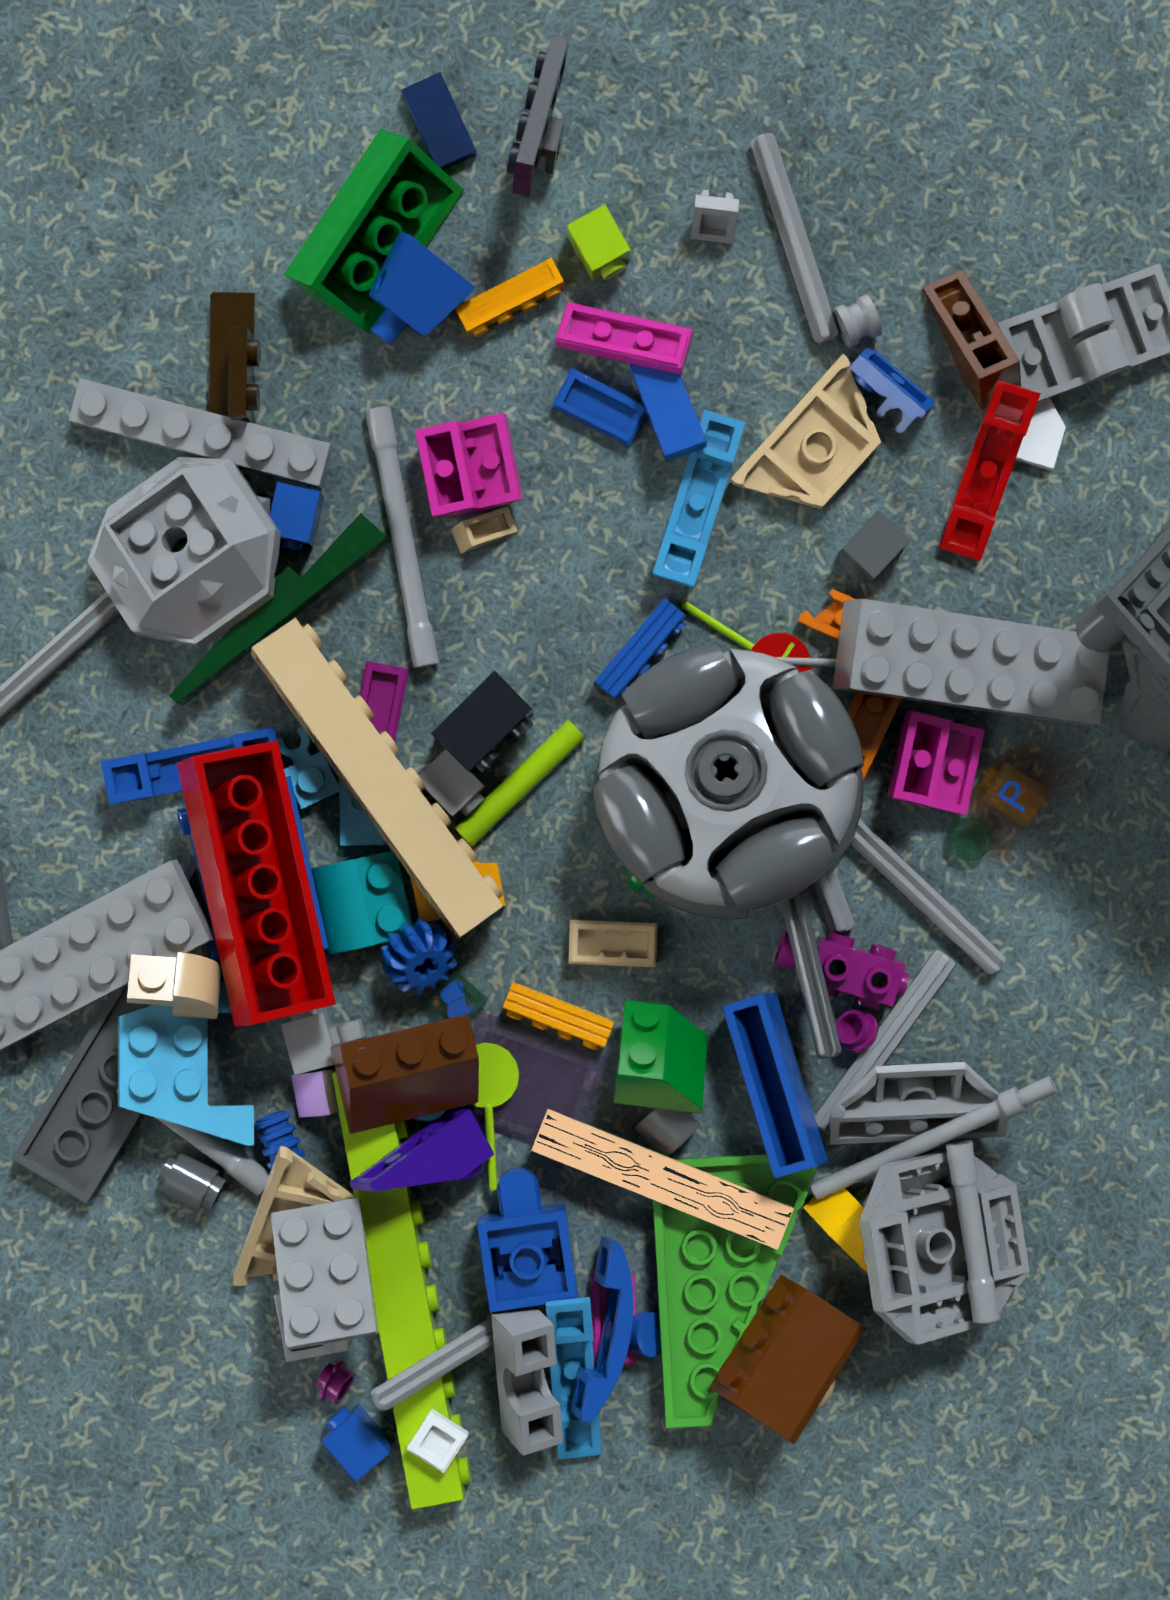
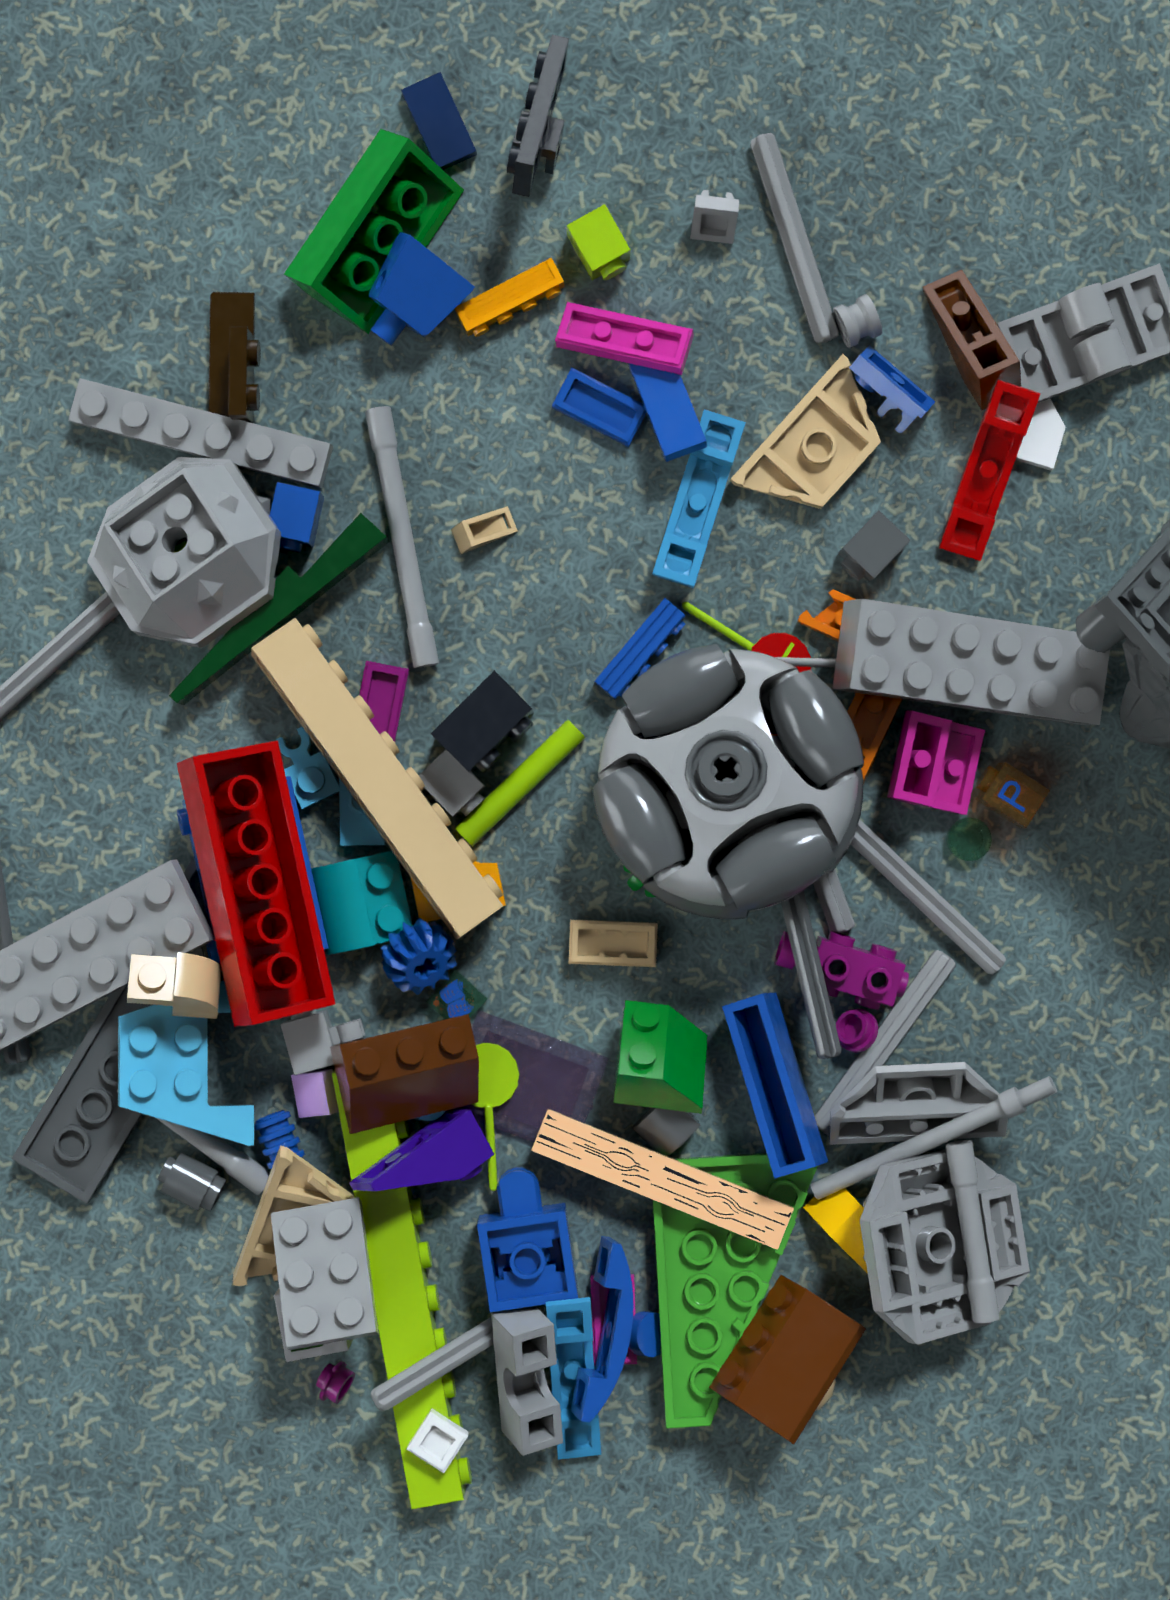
blue slope [101,726,282,805] -> none
blue brick [322,1403,393,1482] -> none
dark pink brick [415,413,524,518] -> none
light orange piece [502,982,614,1050] -> none

